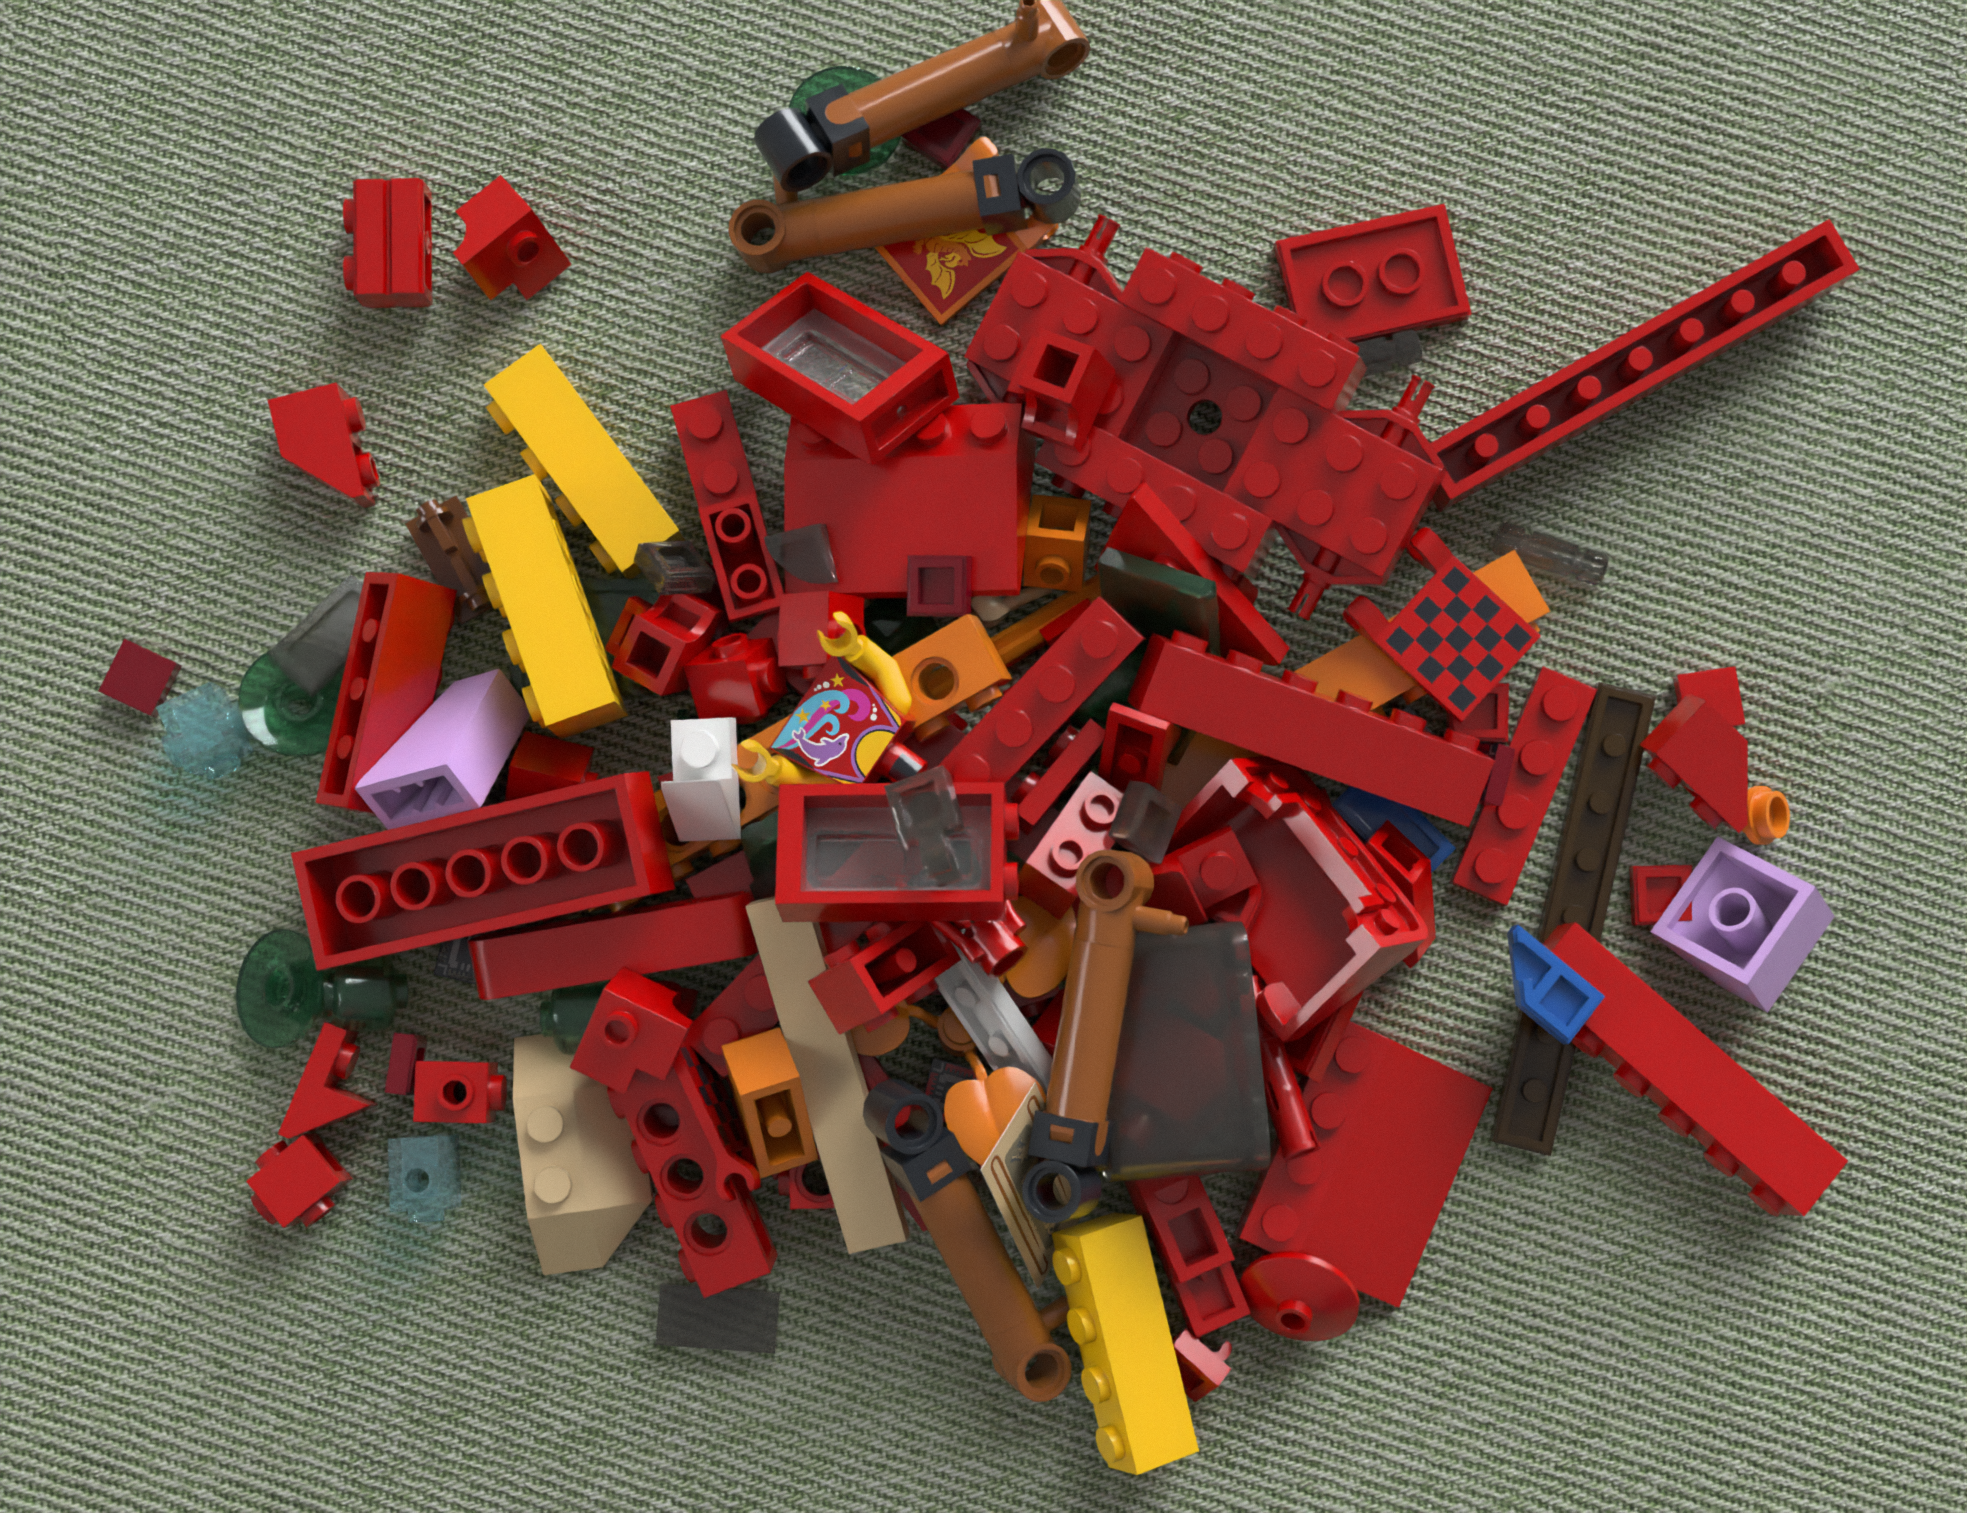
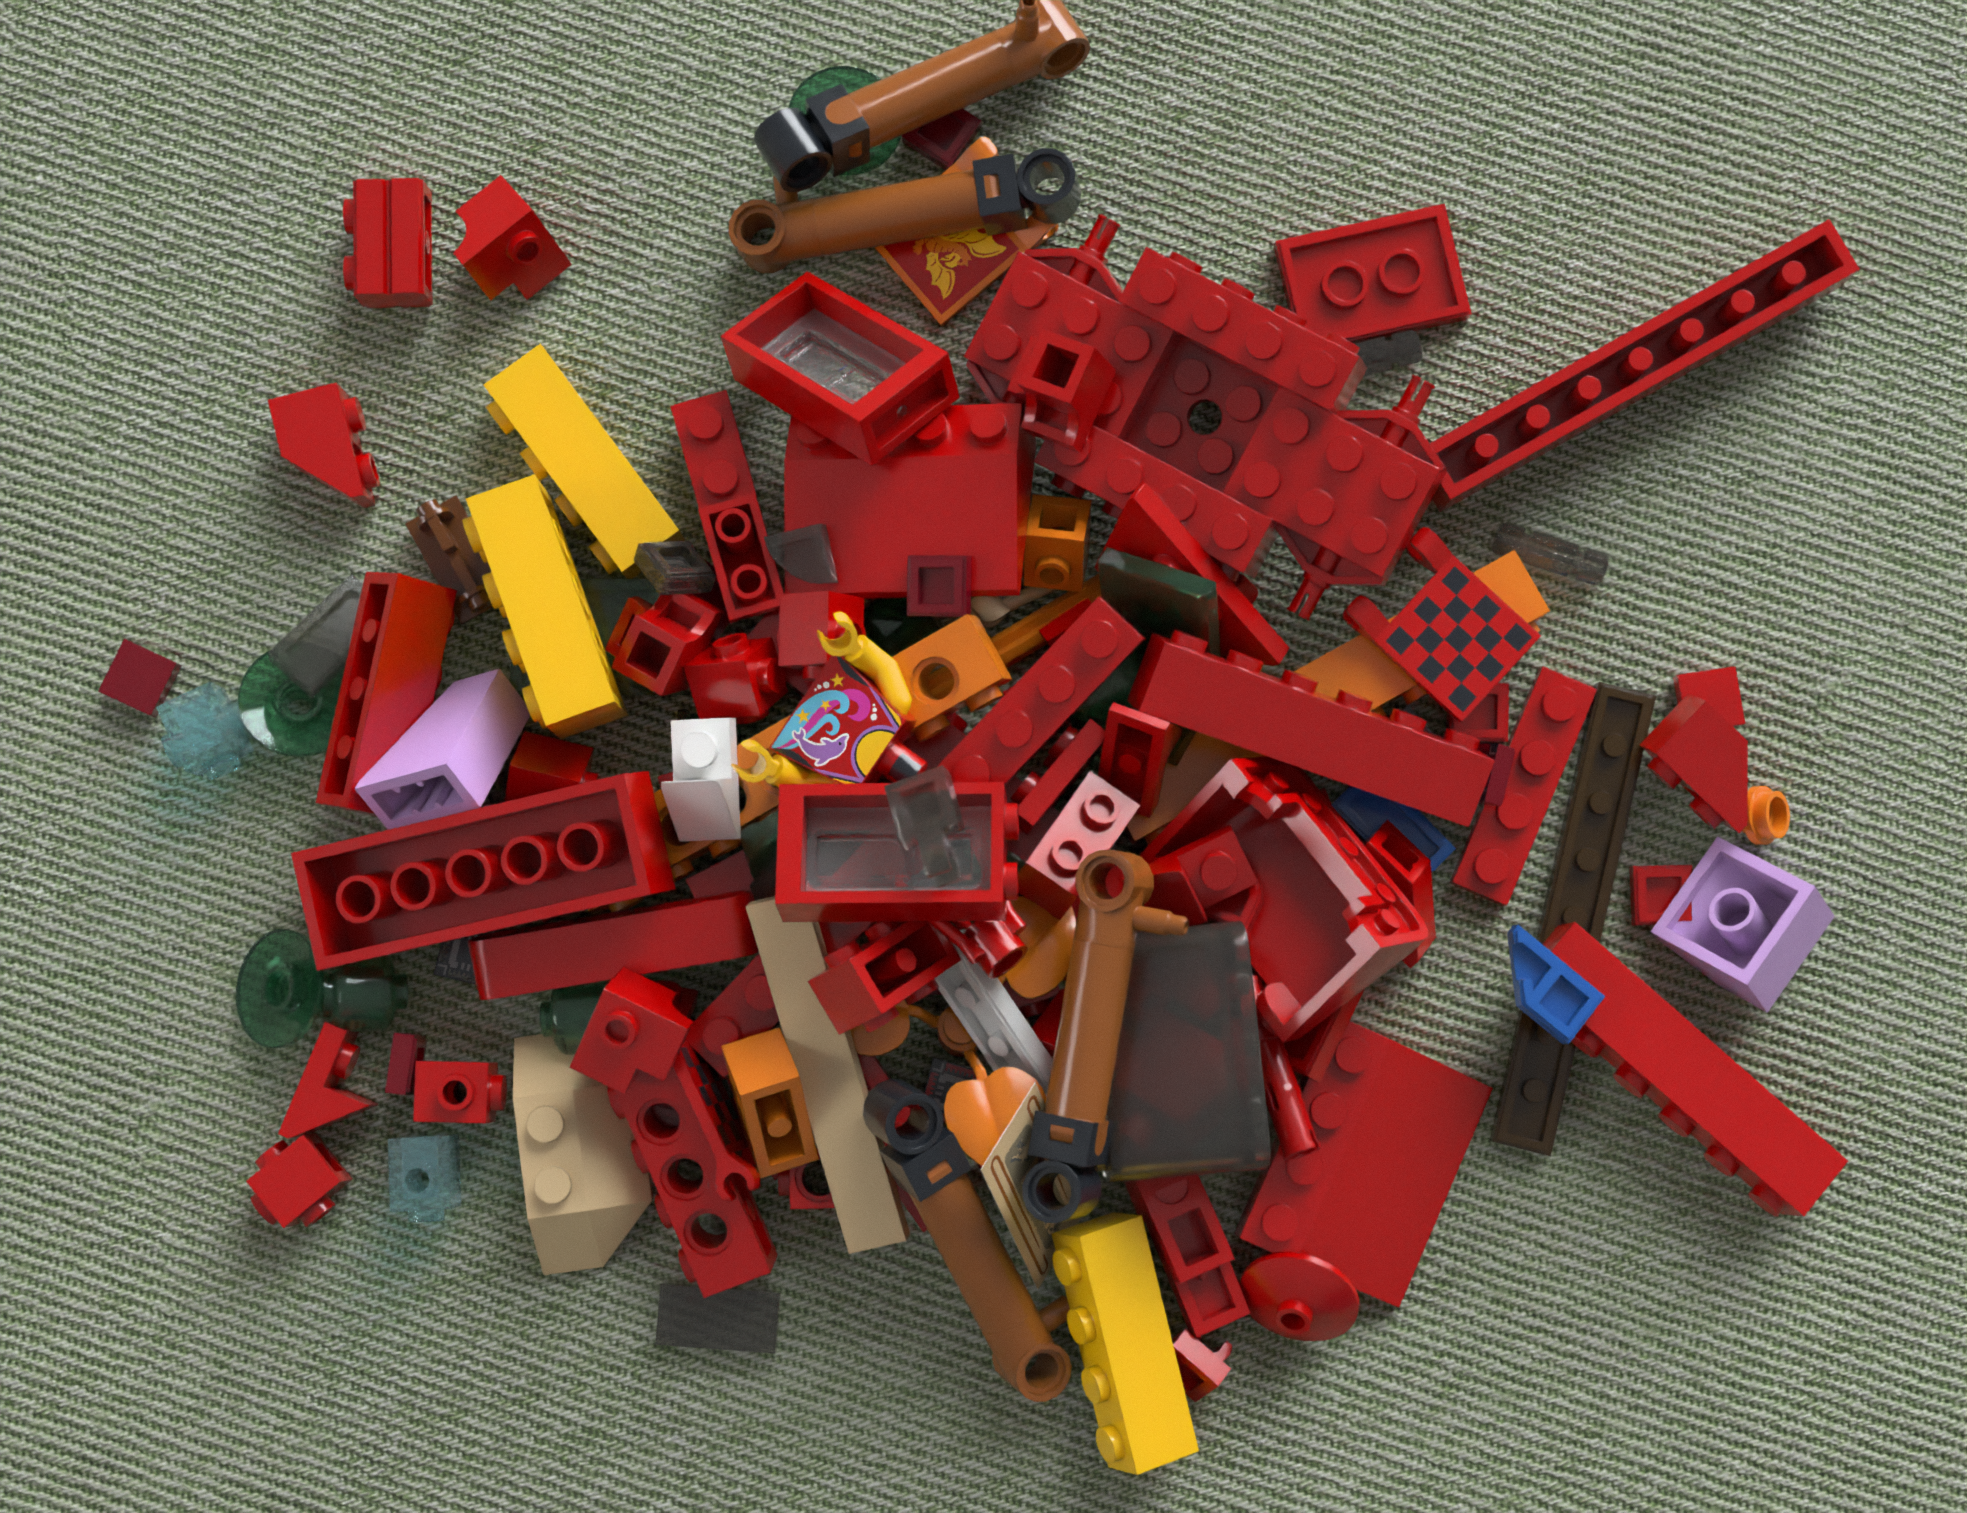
clear smoke tile [1108,780,1183,864] -> none

